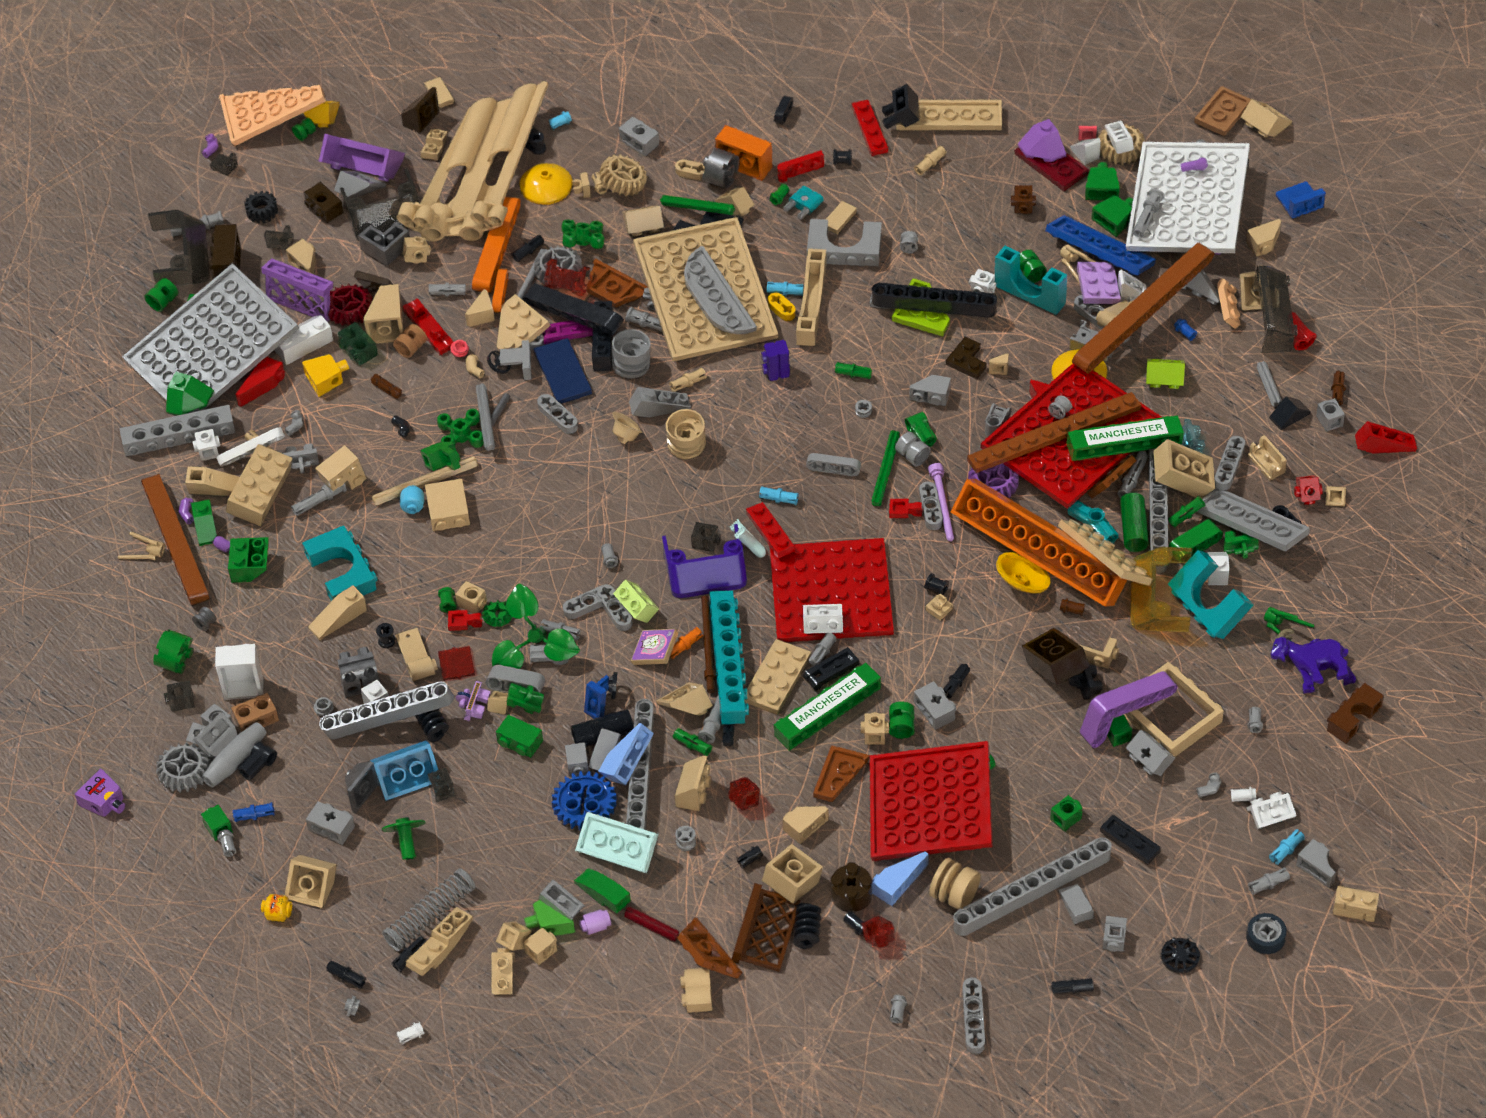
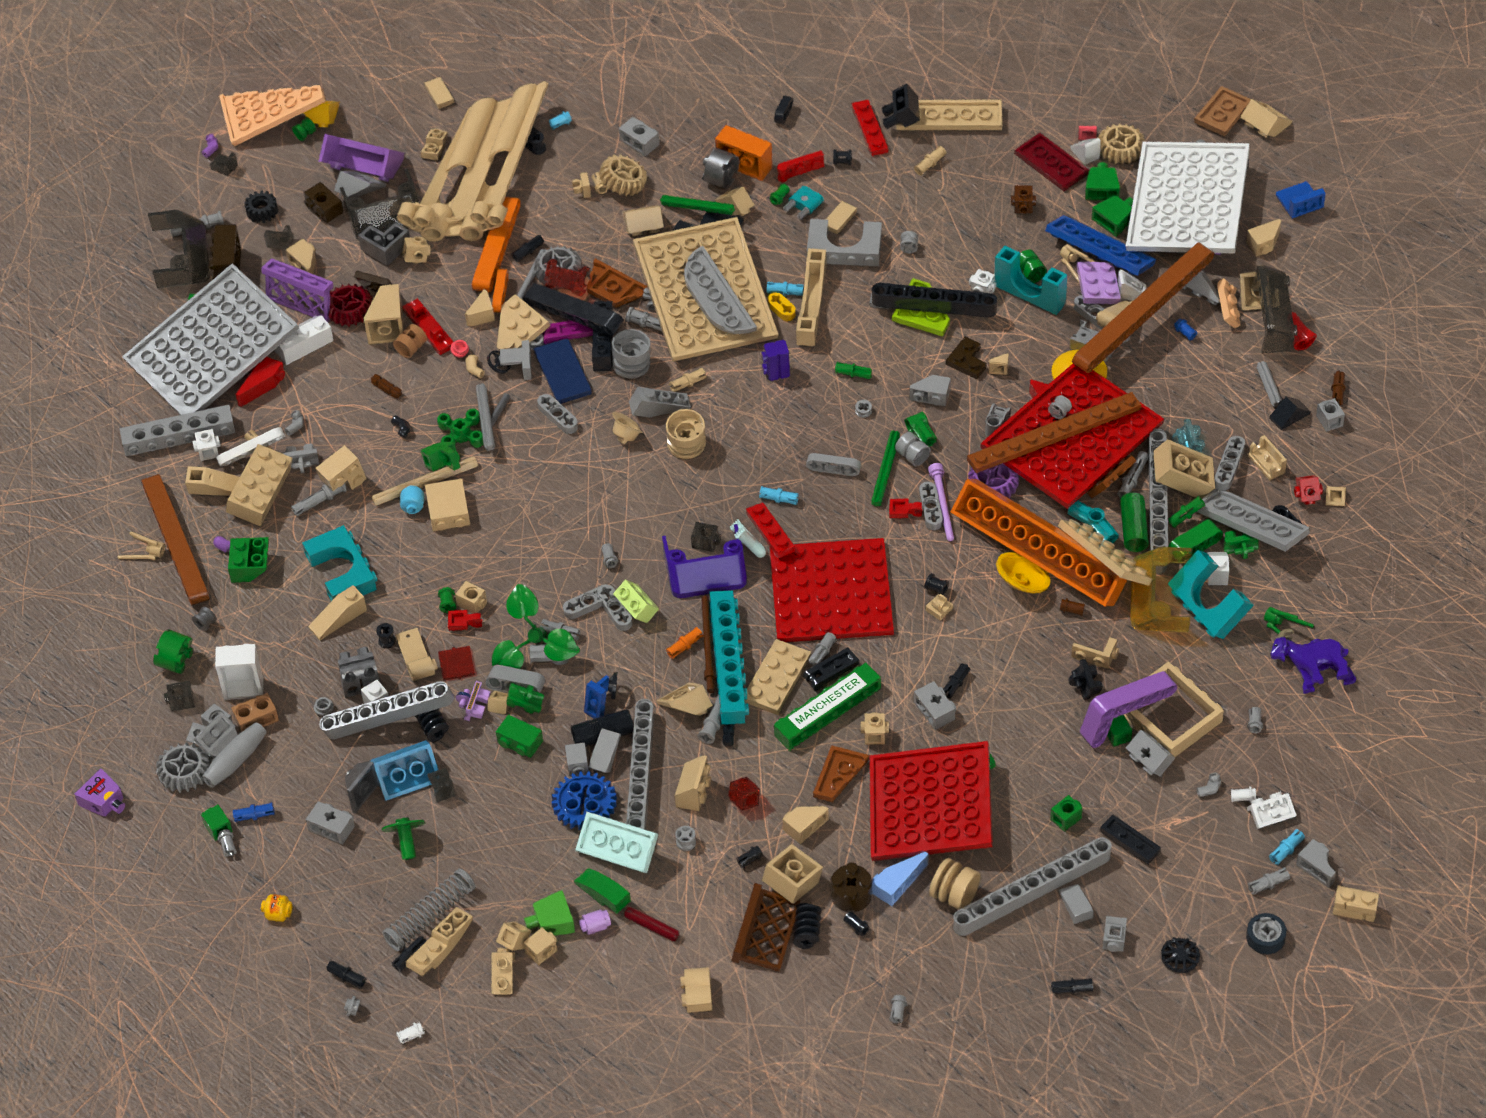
green wheel [144,278,179,312] -> none
green slope [166,371,214,416] -> none
medium lavender arm [178,498,194,524] -> none
green slope [191,499,217,546] -> none
black piece [238,741,277,780] -> none
tan slope [285,855,337,908] -> none
yellow torso [302,354,349,397] -> none
clear green brick [338,322,378,366] -> none
dark brown slope [401,87,440,134] -> none
light grey pin [429,282,466,297] -> none
green gear [482,600,512,627] -> none
yellow dish [520,163,573,205] -> none
light grey slope [538,880,584,920] -> none
green gear [561,219,605,249] -> none
light blue slope [598,723,654,785] -> none
tile [631,629,678,665] -> none
green pin [673,728,712,756] -> none
tan beam [675,159,705,181] -> none
dark orange wing [677,917,742,978] -> none
white bracket [803,604,843,634] -> none
clear red brick [861,916,895,948] -> none
green wheel [889,701,915,739] -> none
light grey beam [963,978,985,1054] -> none
medium lavender slope [1018,119,1066,162] -> none
dark brown brick [1022,628,1089,685] -> none
green brick [1066,415,1184,461] -> none
white slope [1105,121,1133,154] -> none
light grey pin [1132,188,1165,238] -> none
lime slope [1146,358,1185,389] -> none
medium lavender arm [1181,157,1208,172] -> none
reddish brown arch [1327,683,1384,744] -> none
red slope [1355,421,1417,454] -> none

